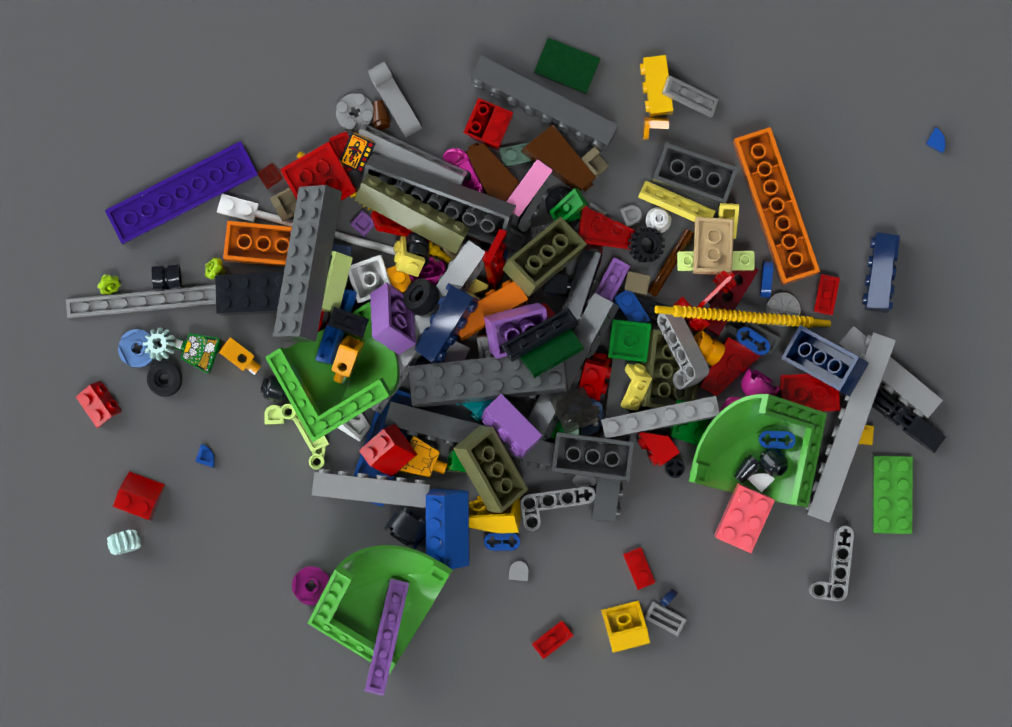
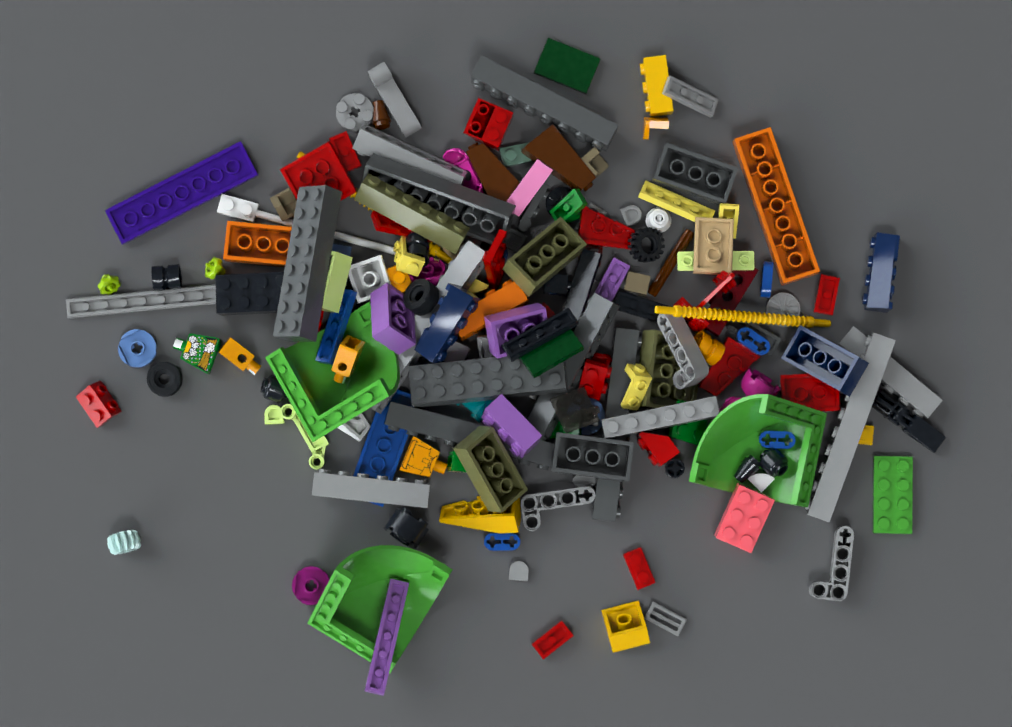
red slope [112,471,165,521] -> none
light aqua gear [143,328,177,361] -> none
blue tile [195,444,215,468] -> none
clear red tile [258,163,284,190] -> none
black plate [326,307,369,338] -> none
piece [340,132,376,174] -> none
medium lavender tile [350,210,374,238] -> none
red slope [359,424,418,477] -> none
blue slope [426,488,470,569] -> none
green plate [608,319,651,363] -> none
blue plate [613,290,650,323] -> none
dark blue tile [660,589,678,607] -> none
blue tile [925,127,945,154] -> none

